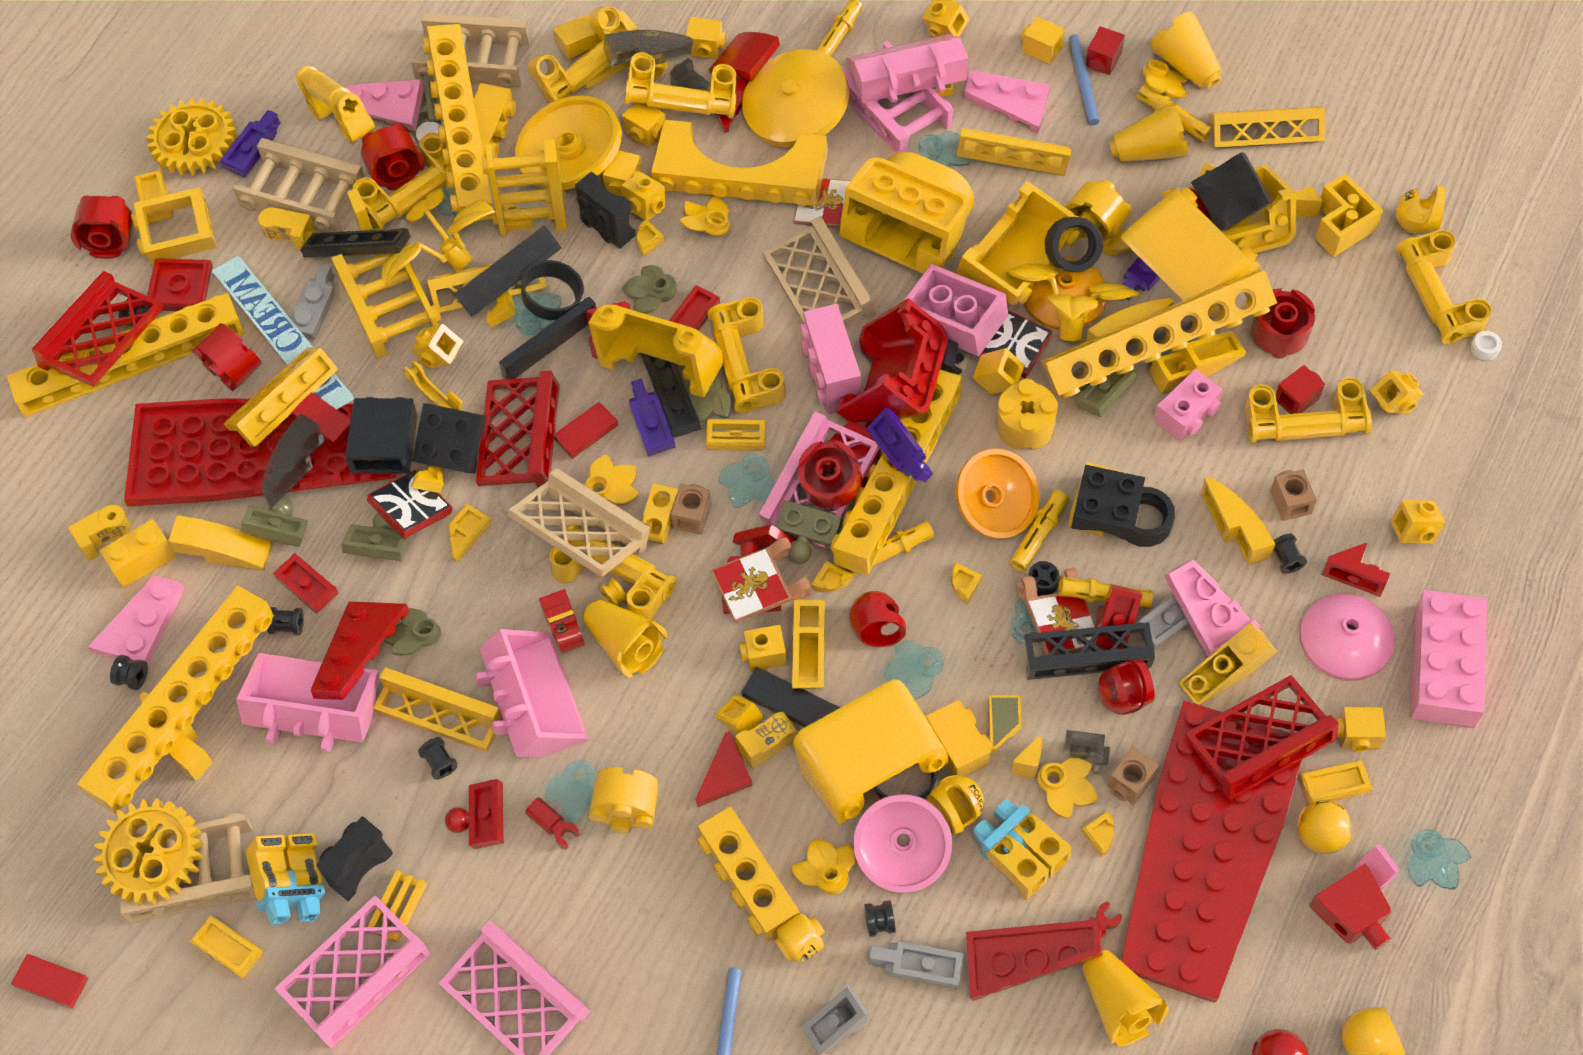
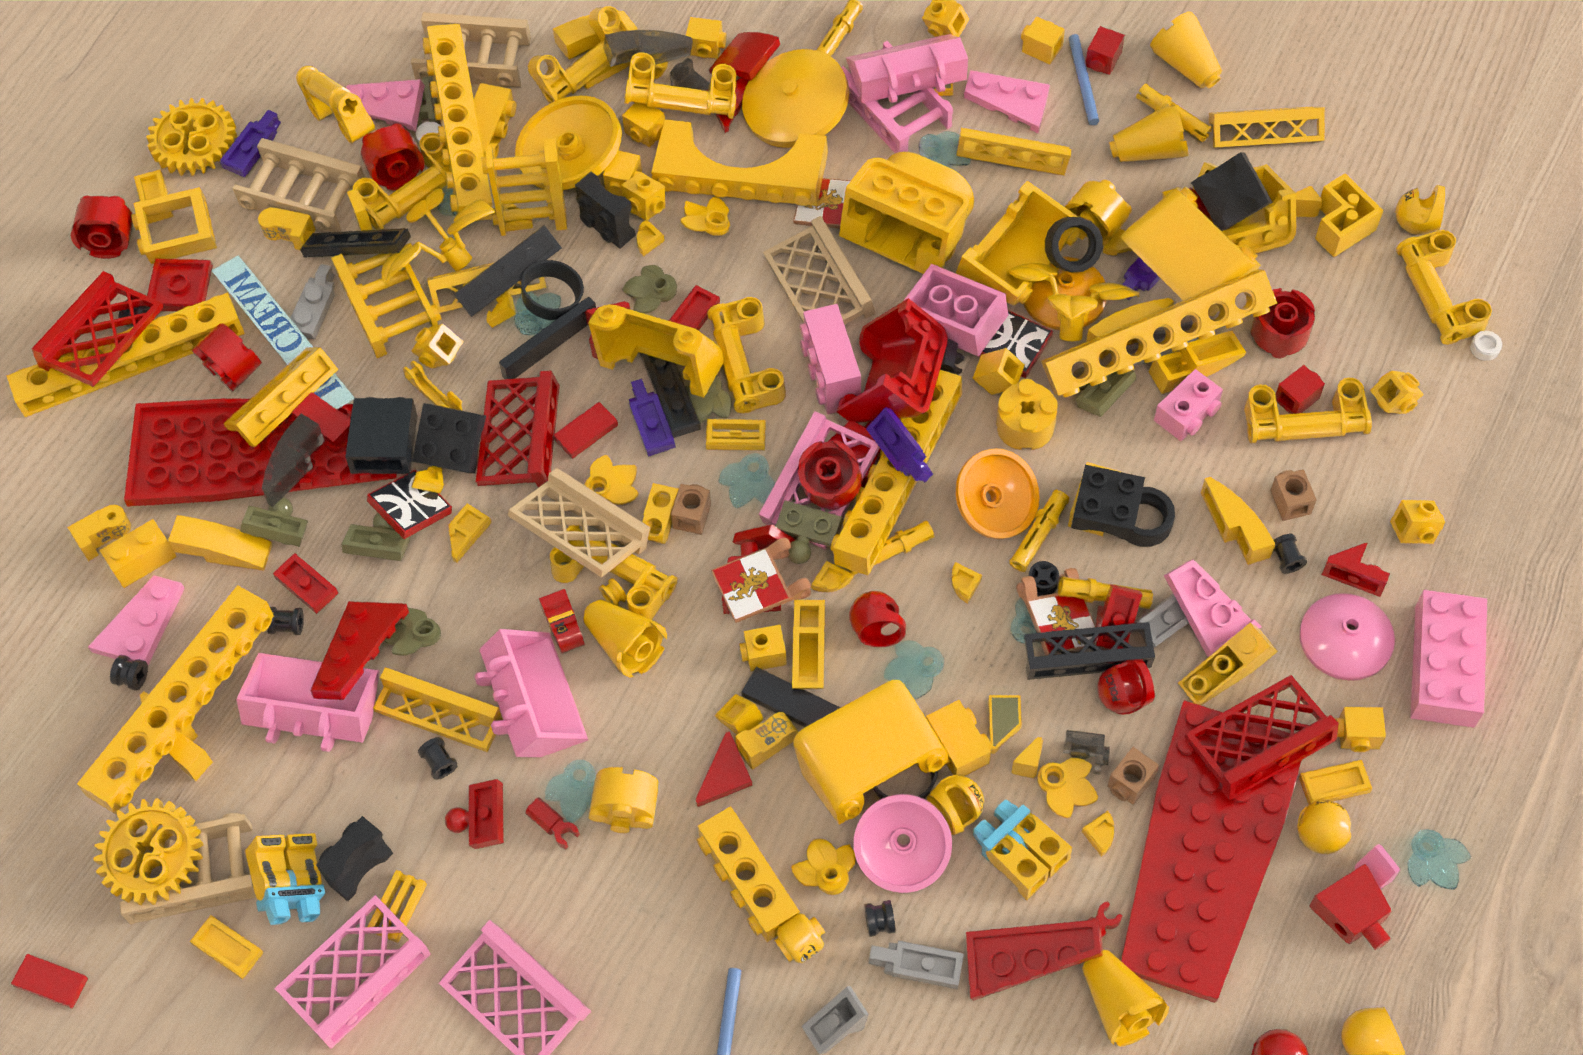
yellow plate [1142,60,1189,98] -> none

